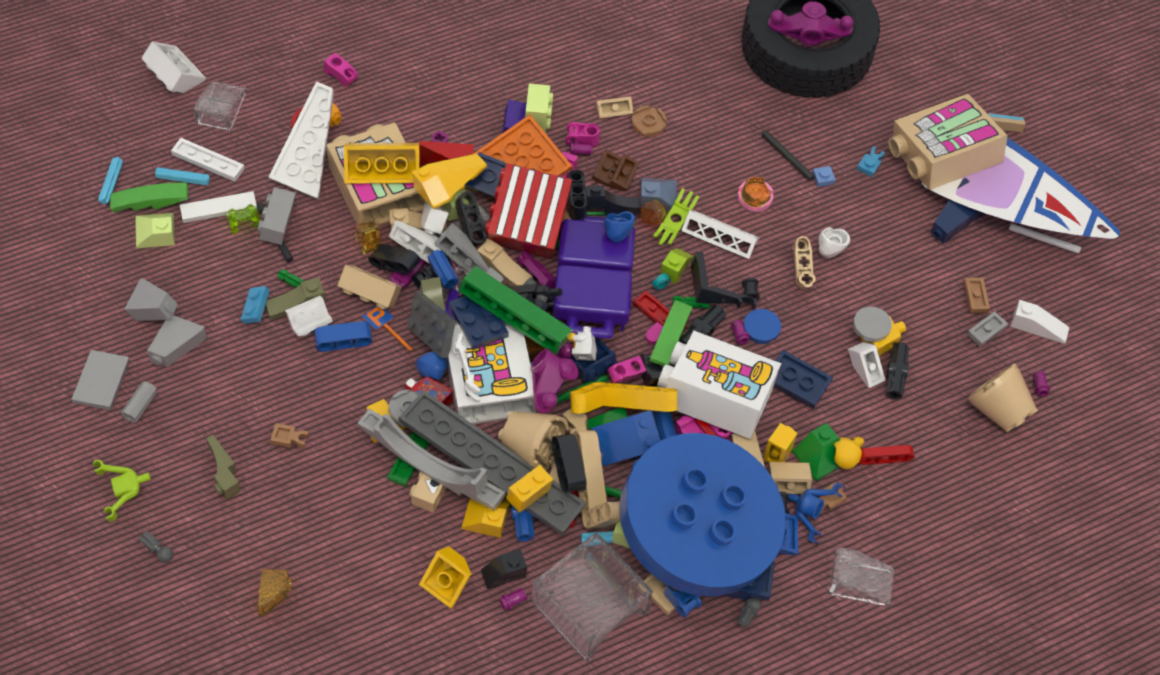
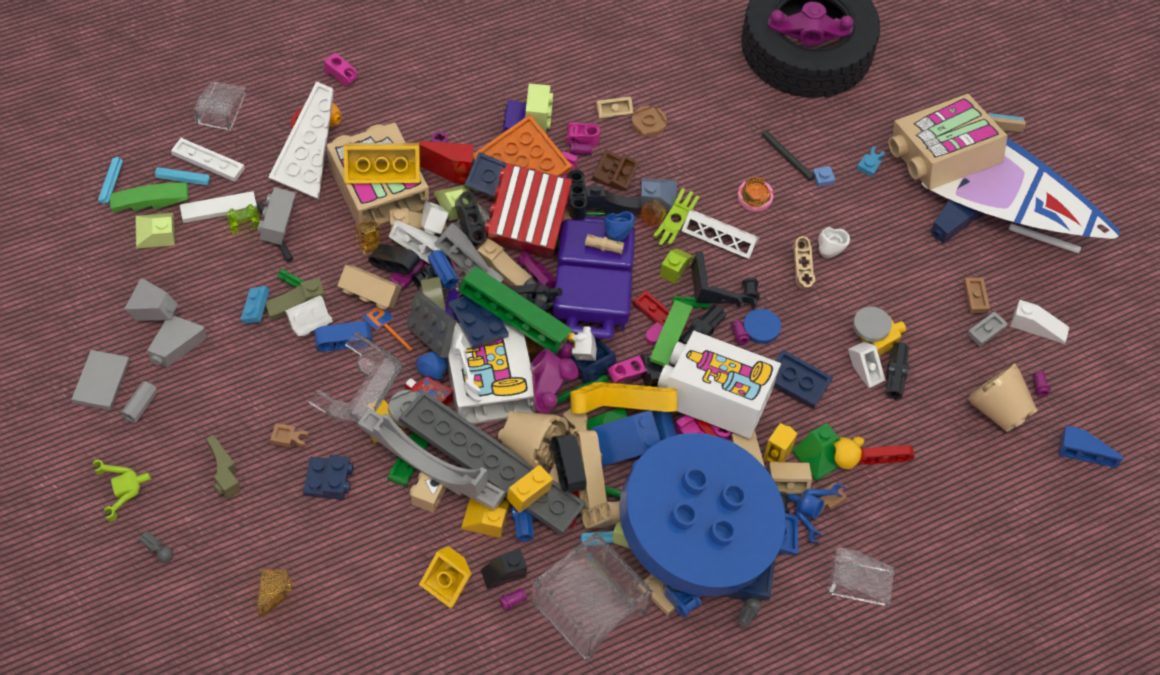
white slope [142,41,206,93] -> none
yellow wedge [412,154,487,209] -> none
teal tile [652,273,671,290] -> none
none -> dark blue plate [303,455,353,500]
none -> clear windscreen [309,331,402,423]
none -> tan pin [585,234,624,254]
none -> blue slope [1058,426,1123,468]

